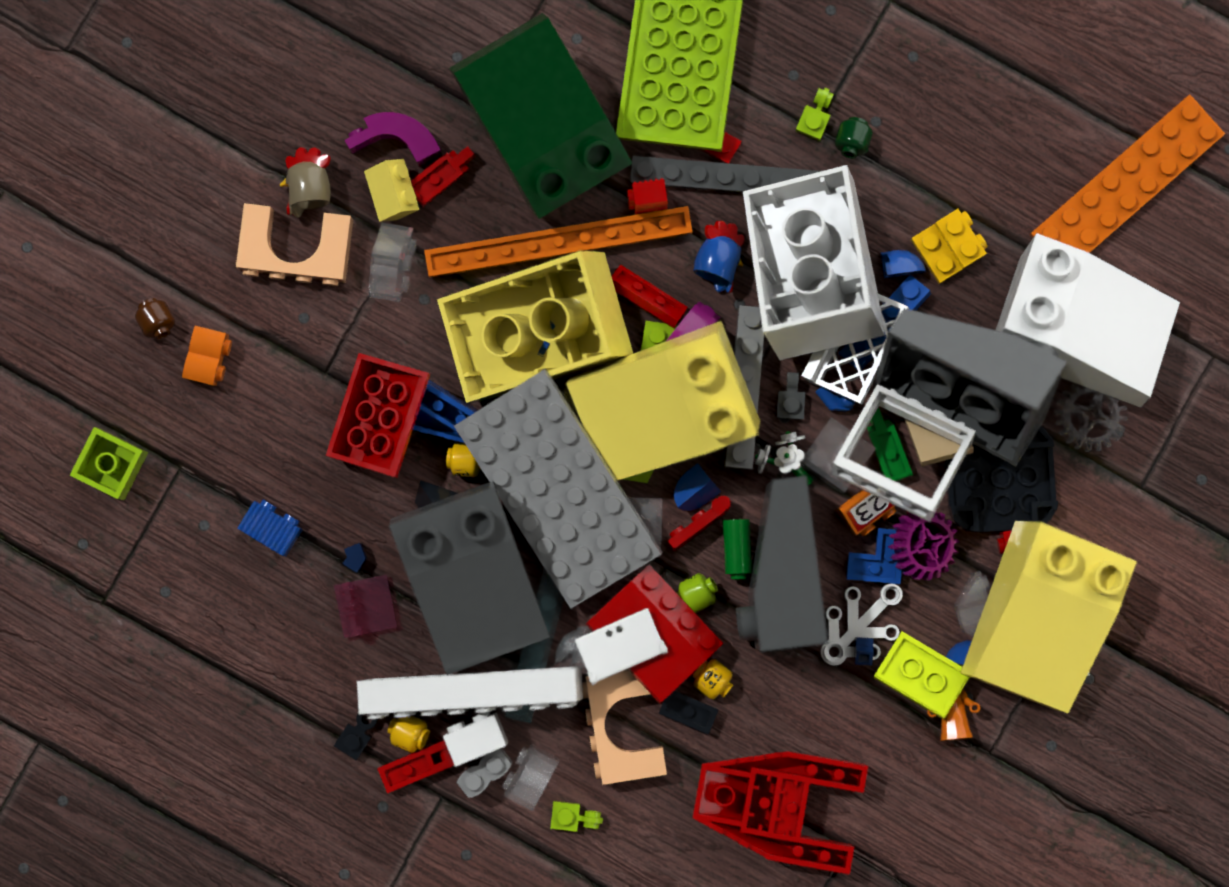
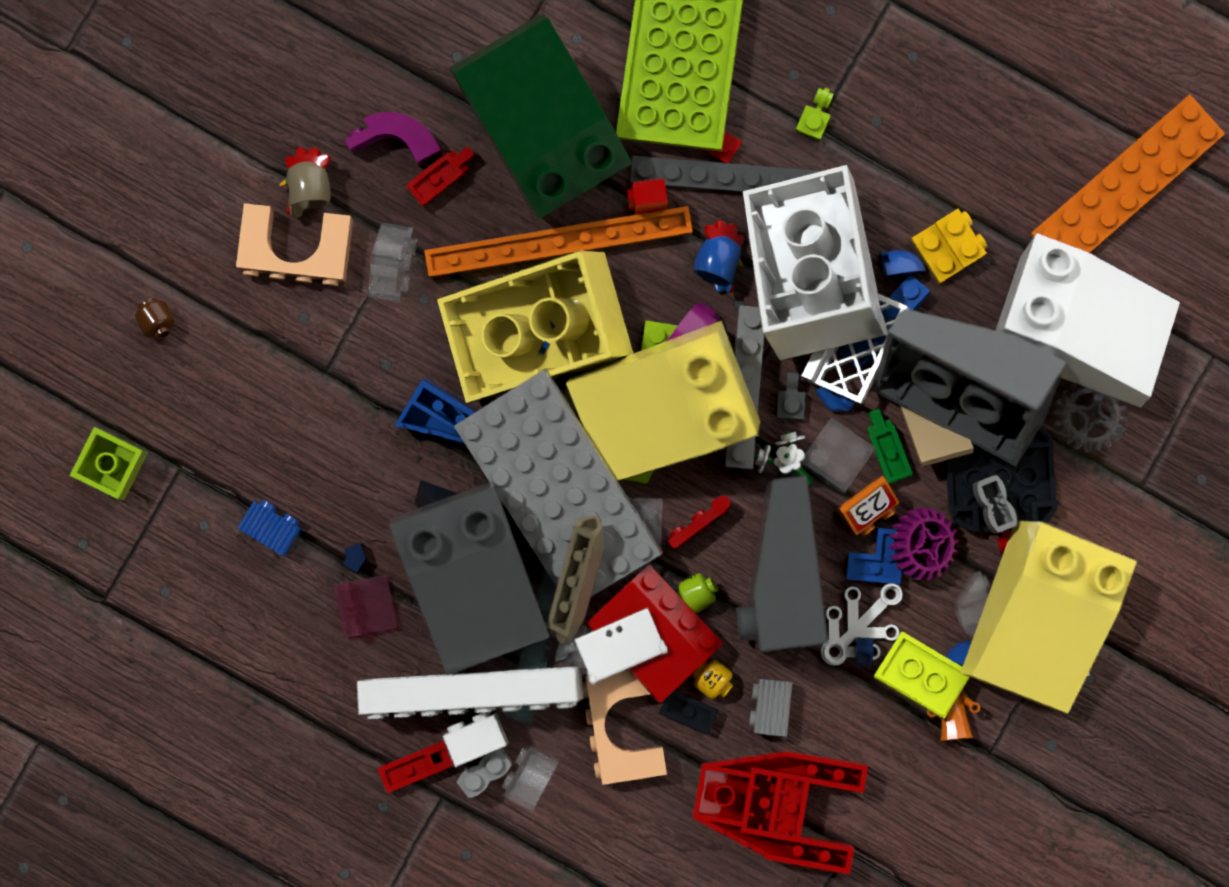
orange brick [182,326,232,386] -> none
red slope [326,353,430,478] -> none
black plate [334,713,378,760] -> none
light yellow piece [364,159,419,222] -> none
yellow head [387,715,430,753] -> none
yellow head [446,442,481,477] -> none
lime plate [550,801,603,832] -> none
red plate [612,264,688,328] -> none
blue brick [674,463,721,511] -> none
green brick [723,519,752,579] -> none
white window [831,384,976,522] -> none
dark green head [835,117,873,159] -> none
none -> dark tan brick [546,515,604,644]
none -> light grey brick [749,678,792,737]
none -> light grey brick [973,475,1017,533]

